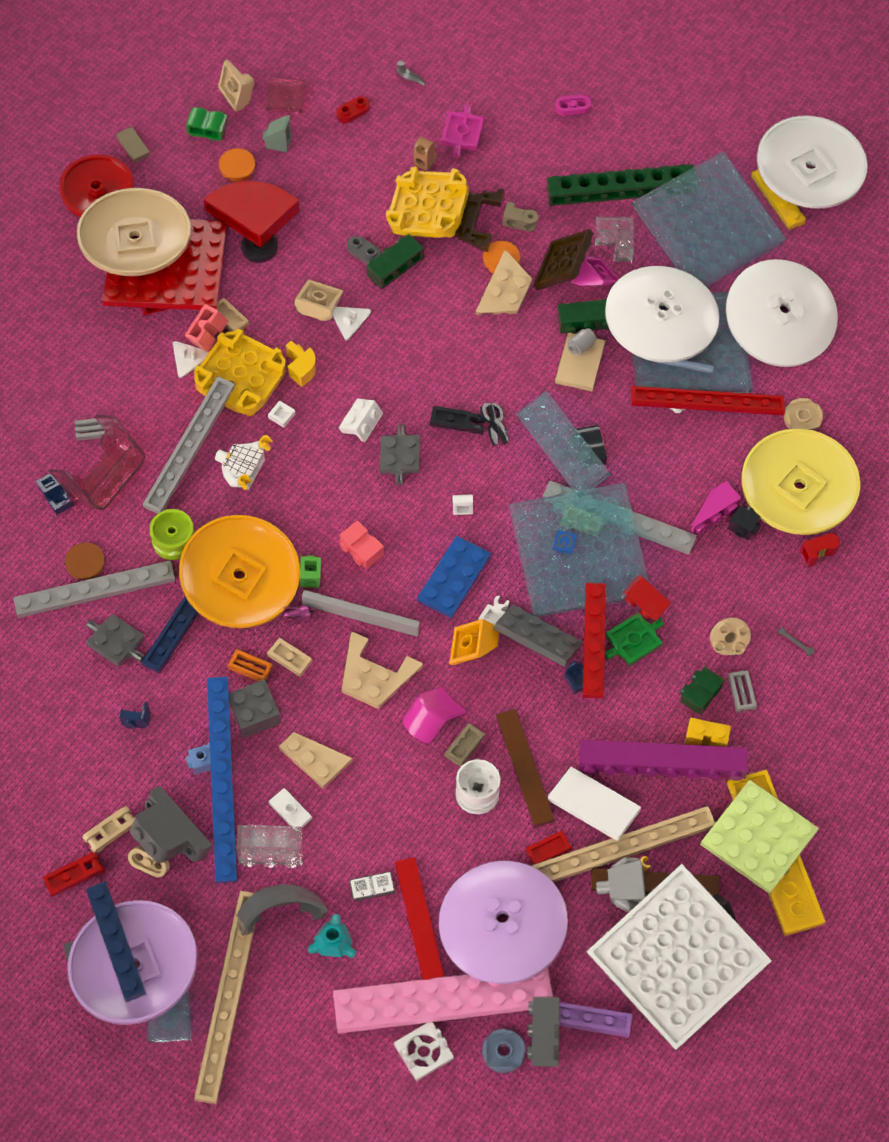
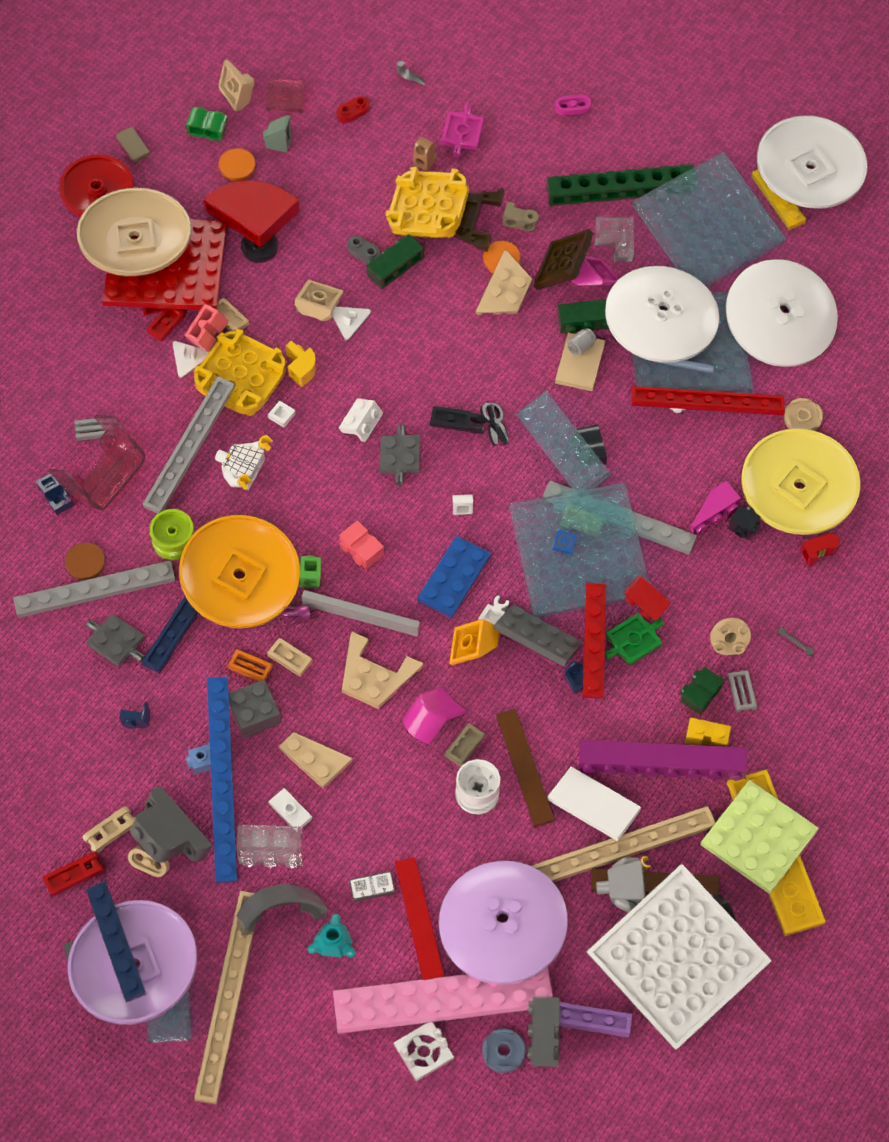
red tile [525,830,572,865] -> none
none -> red plate [146,309,185,342]

